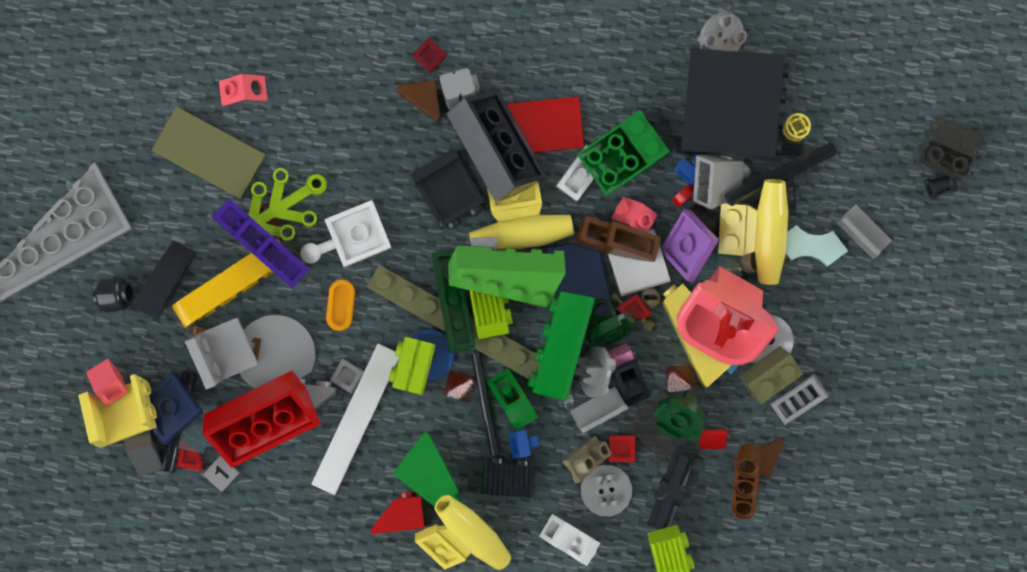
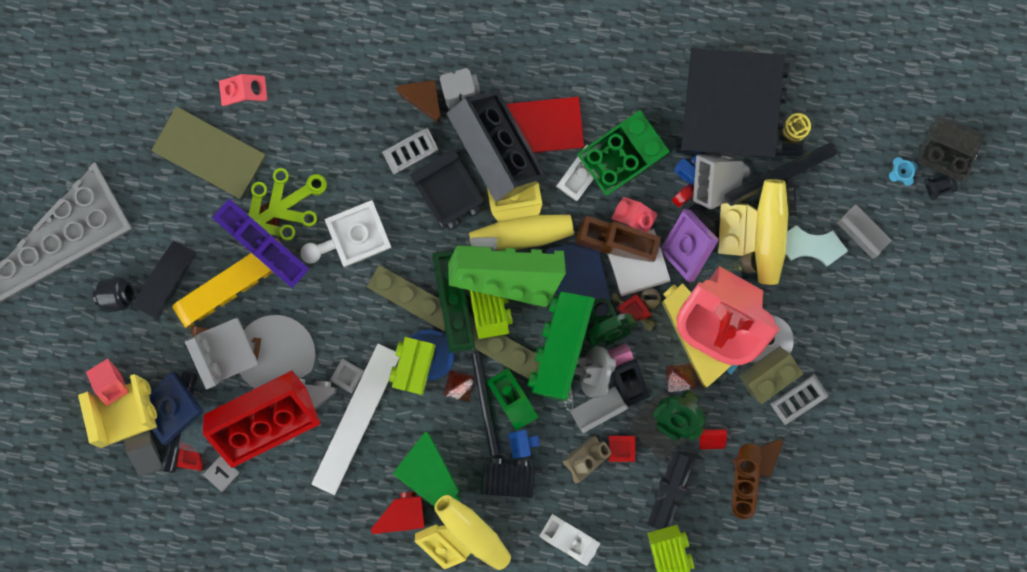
light orange tile [326,280,355,331] -> none
dark red tile [411,37,447,74] -> none
light grey plate [581,465,632,516] -> none
light grey plate [697,12,747,51] -> none
none -> light grey slope [382,128,439,175]
none -> medium azure plate [889,157,918,186]

